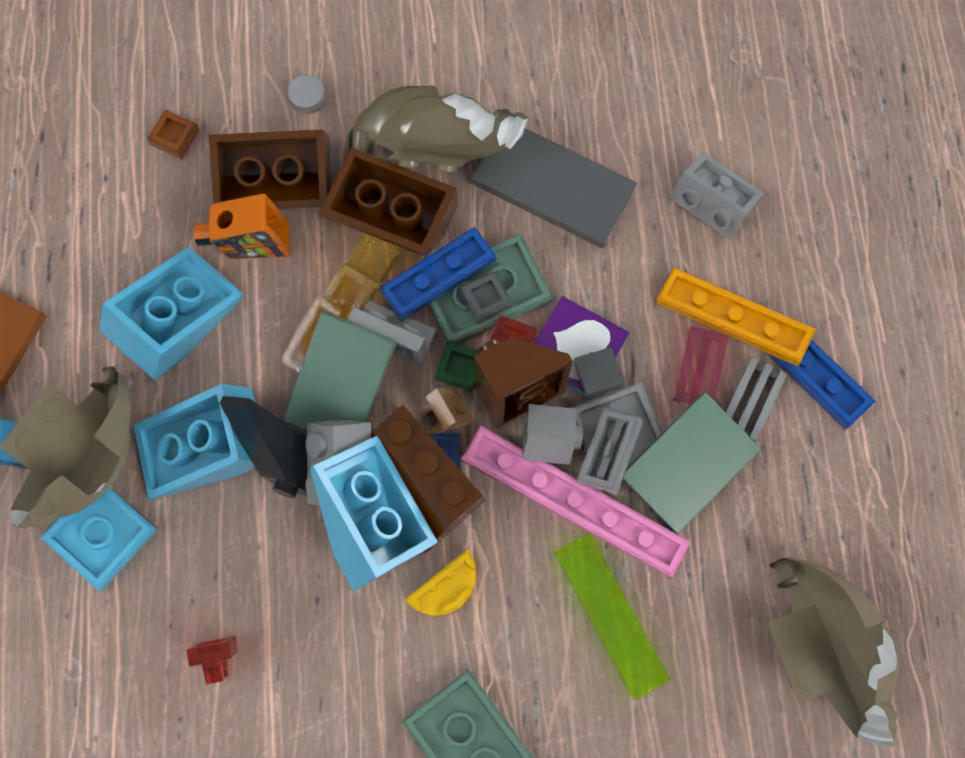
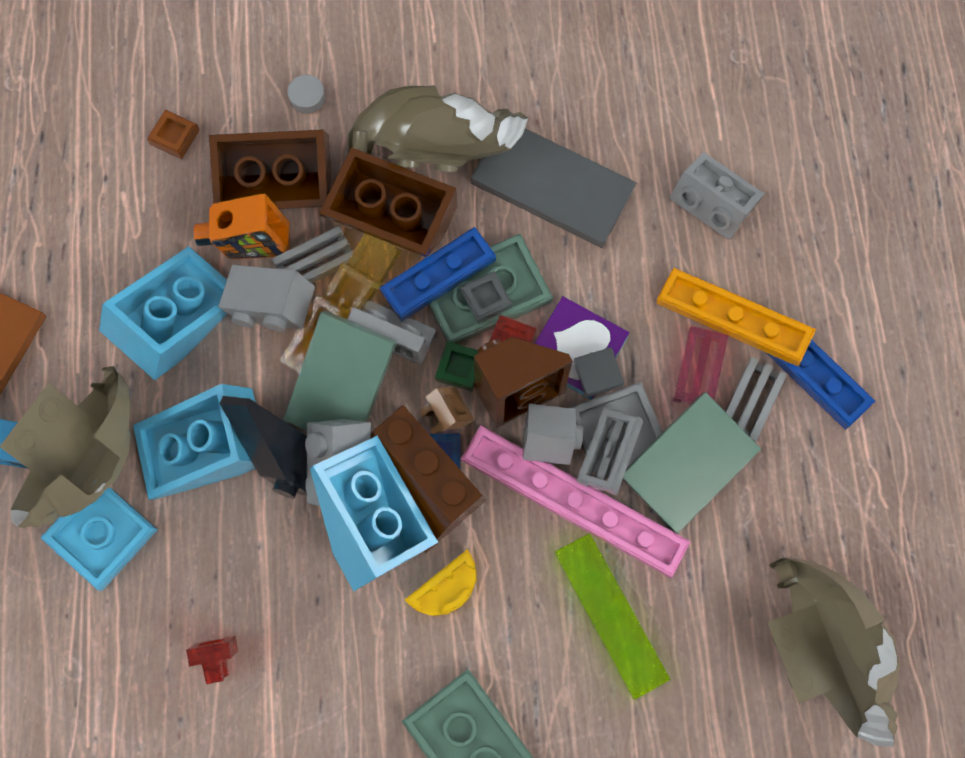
none -> light grey brick [218,265,315,332]
none -> light grey tile [272,226,357,284]

